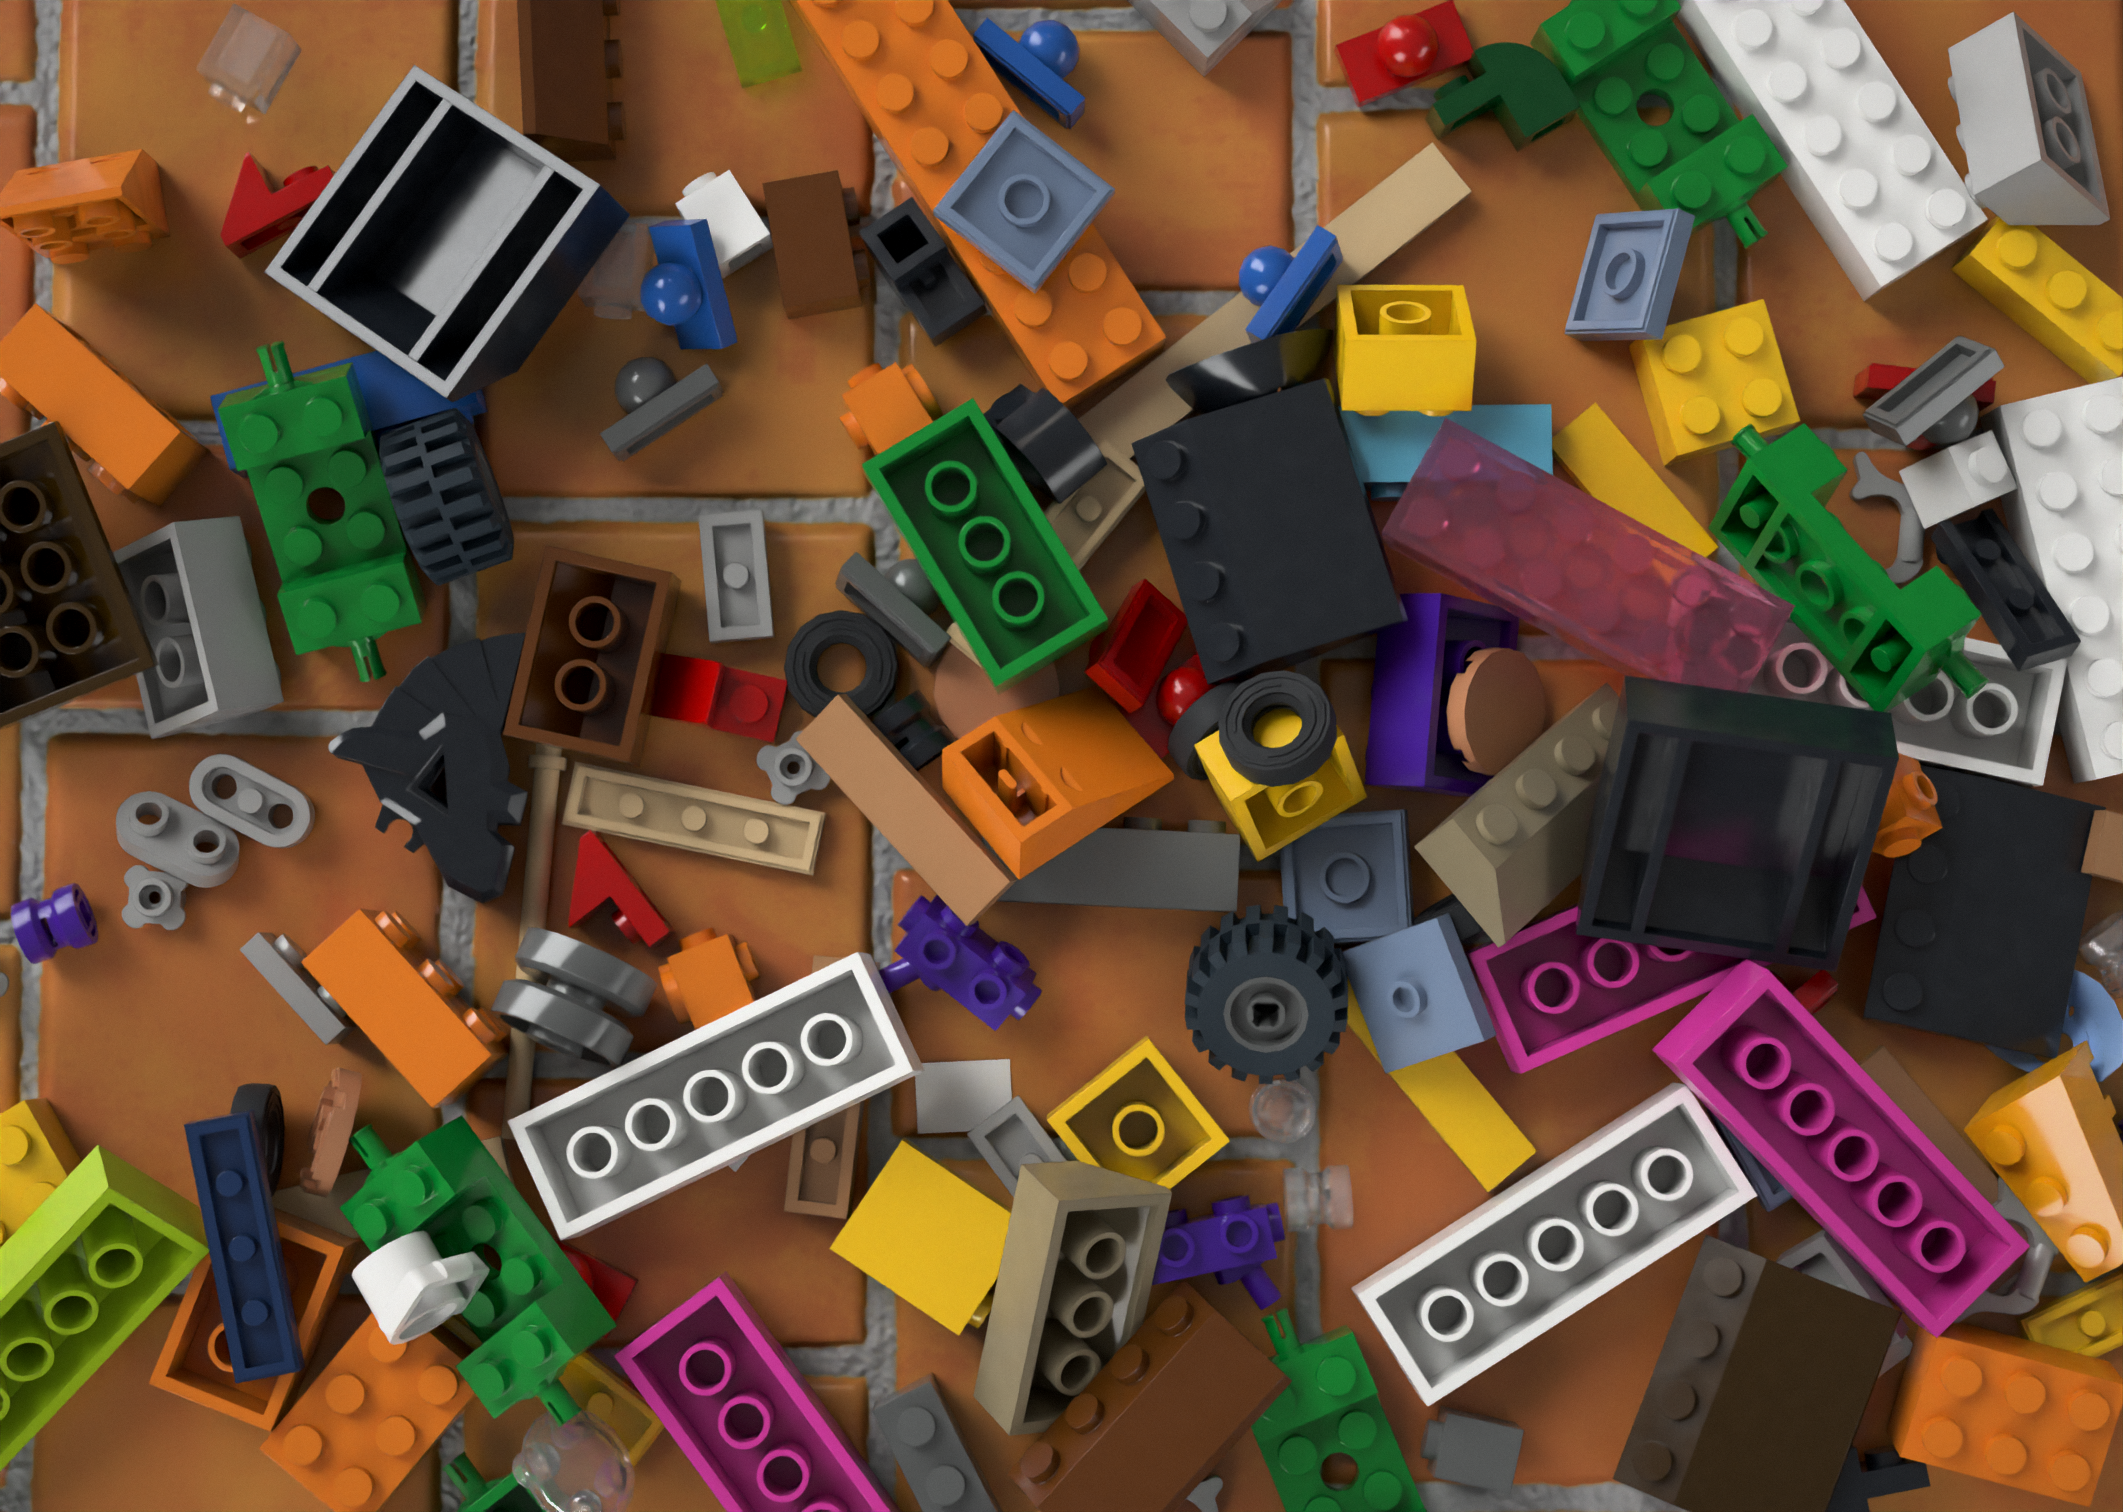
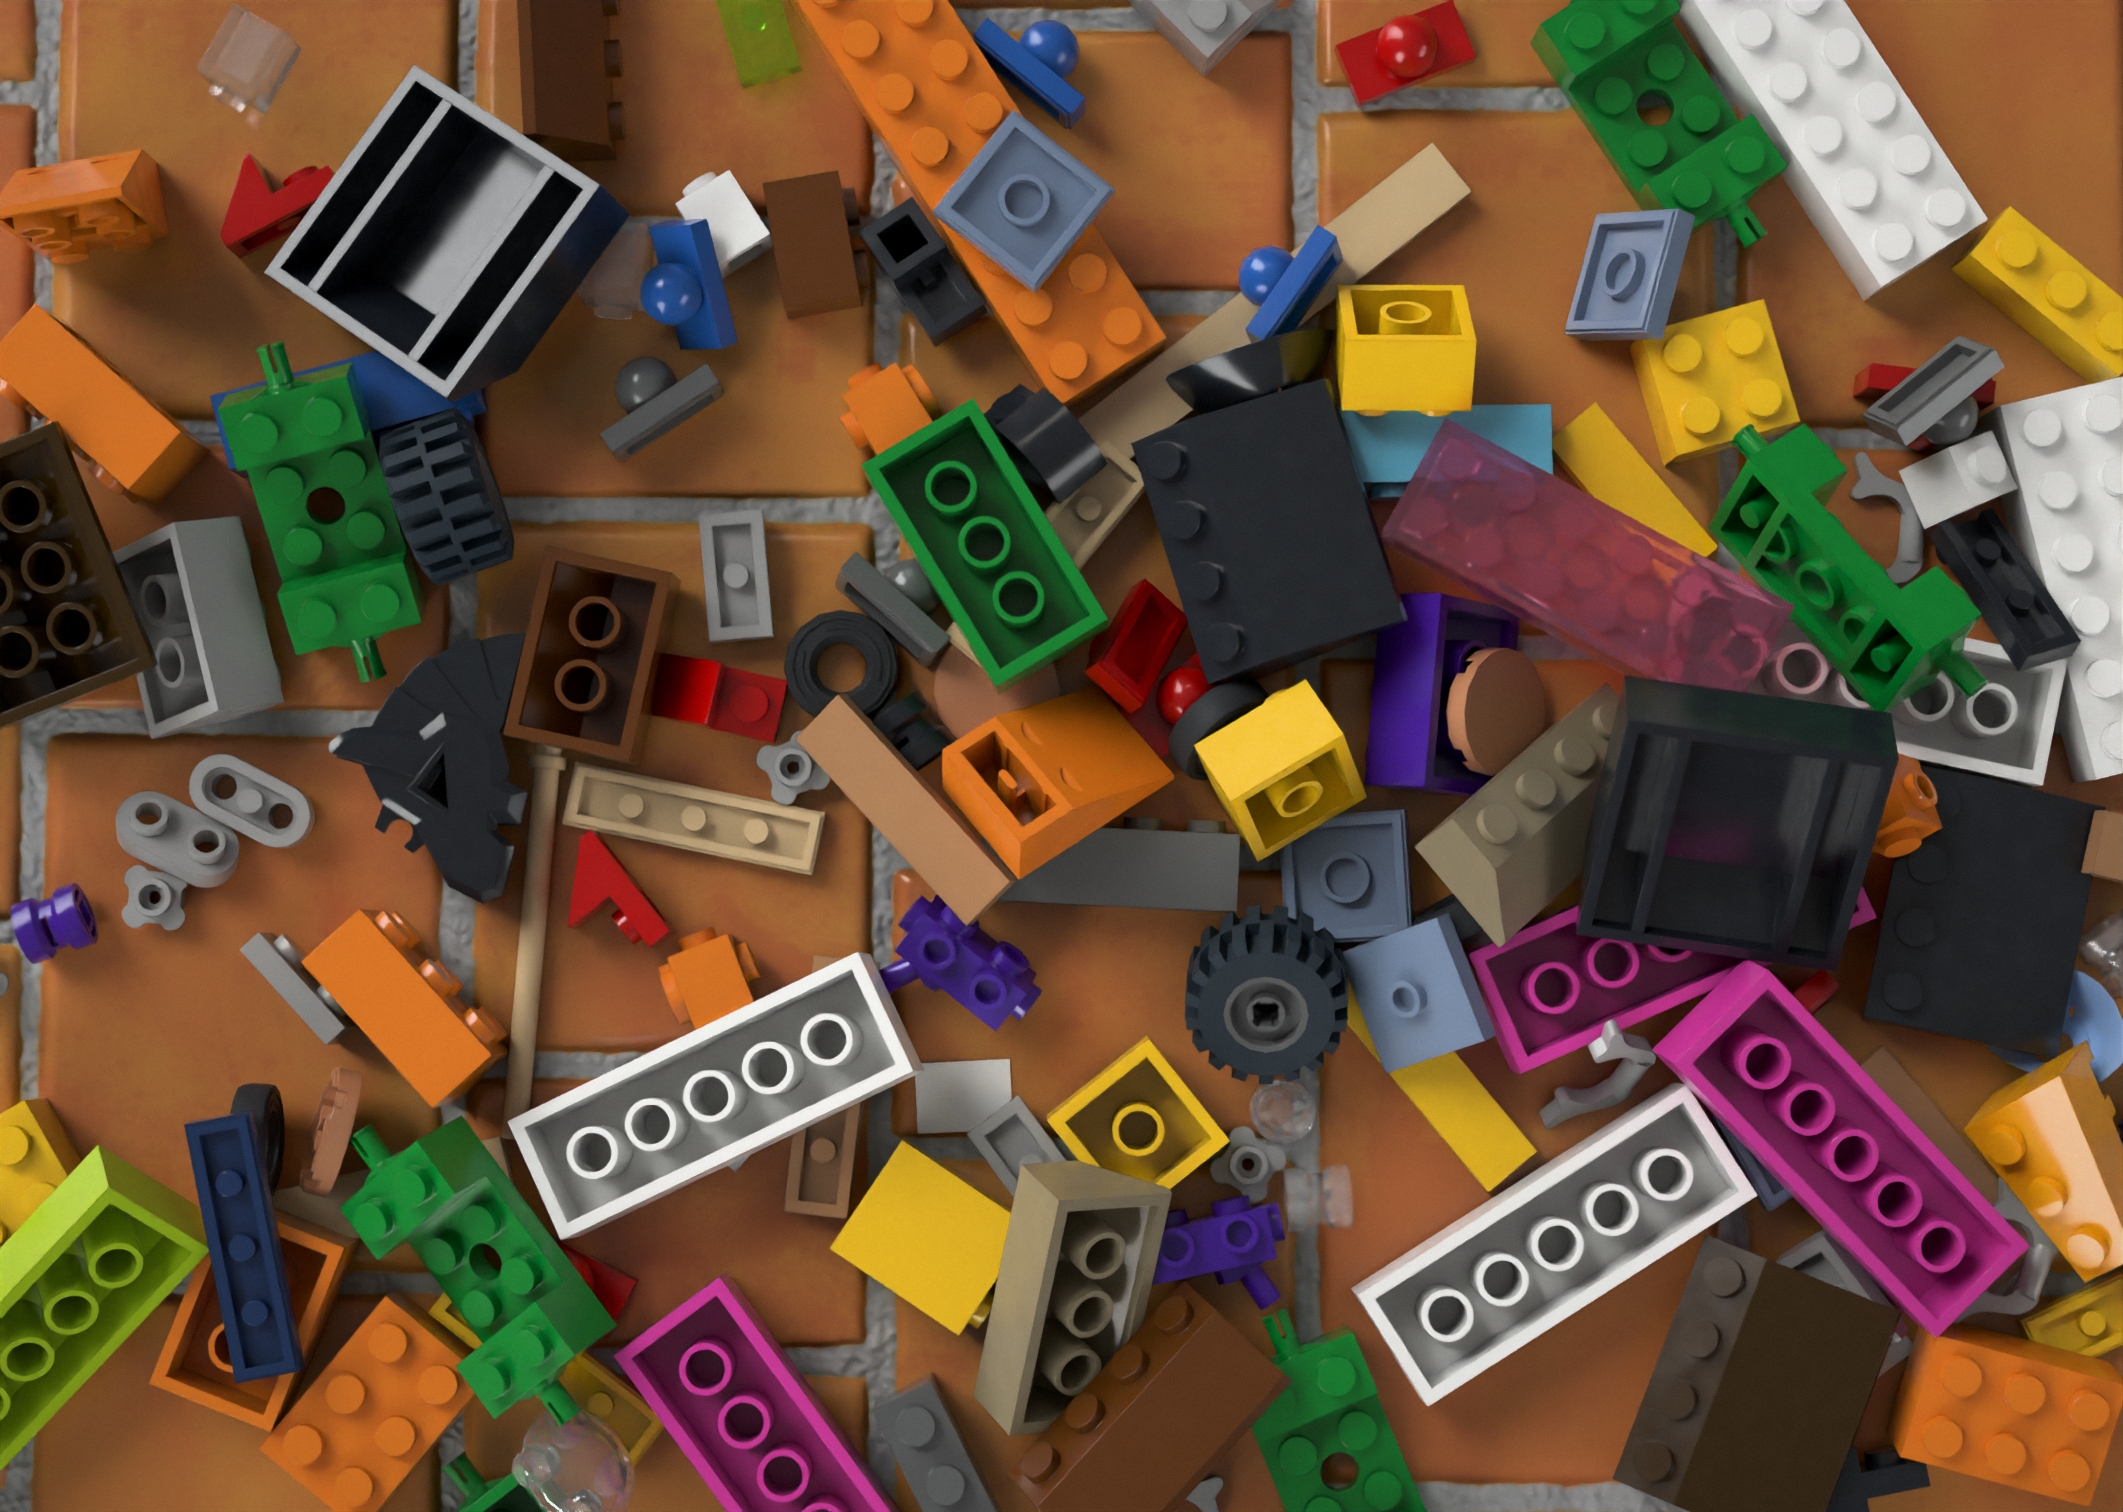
white piece [352,1231,490,1345] -> none
dark grey wheel [490,927,658,1069] -> none
black tyre [1218,670,1337,787] -> none
dark grey brick [1420,1405,1524,1494] -> none
dark green brick [1425,42,1580,152] -> none
light grey slope [1948,12,2110,225] -> none
none -> light grey plate [1210,1126,1286,1203]
none -> light grey helmet [1539,1019,1656,1129]

